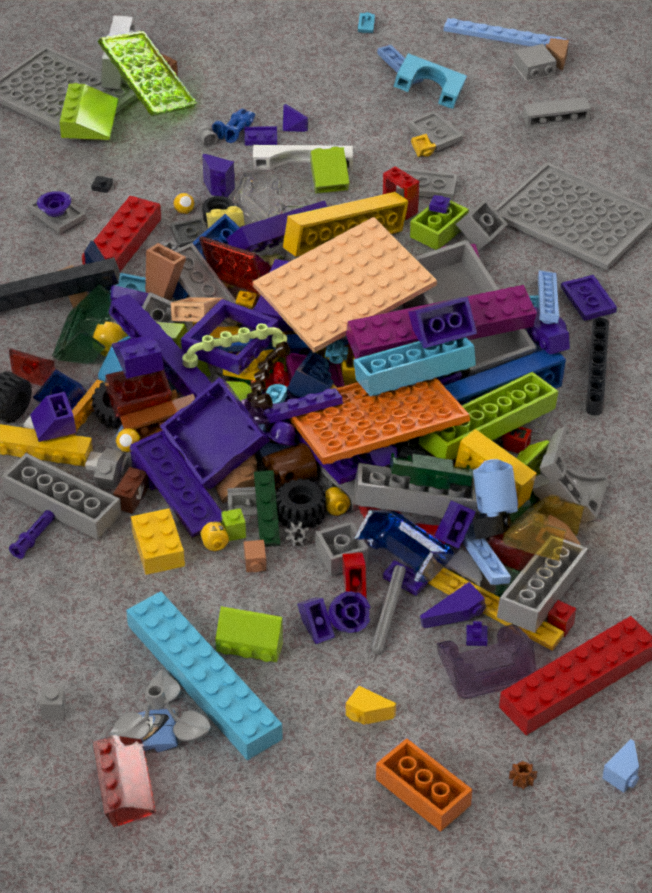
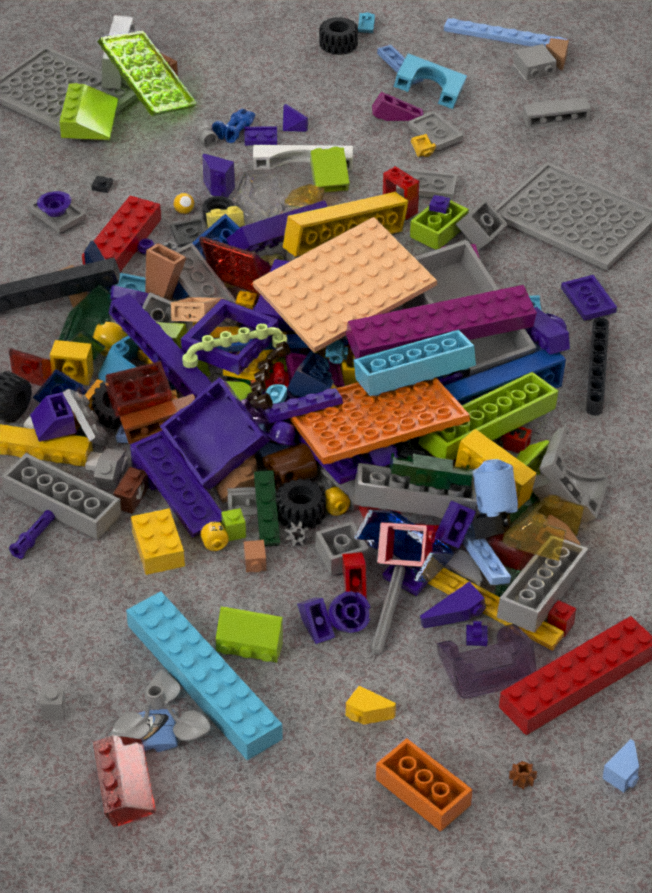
dark purple slope [112,335,164,378] -> none
yellow piece [116,428,140,452] -> none
dark purple slope [408,297,477,348] -> none
light blue plate [538,270,559,324] -> none
none -> yellow brick [50,340,94,386]
none -> light grey plate [63,389,109,446]
none -> dark purple plate [138,239,155,254]
none -> clear yellow slope [285,184,324,208]
none -> black tyre [319,17,358,55]
none -> magenta slope [372,91,424,121]
none -> window [377,523,435,568]

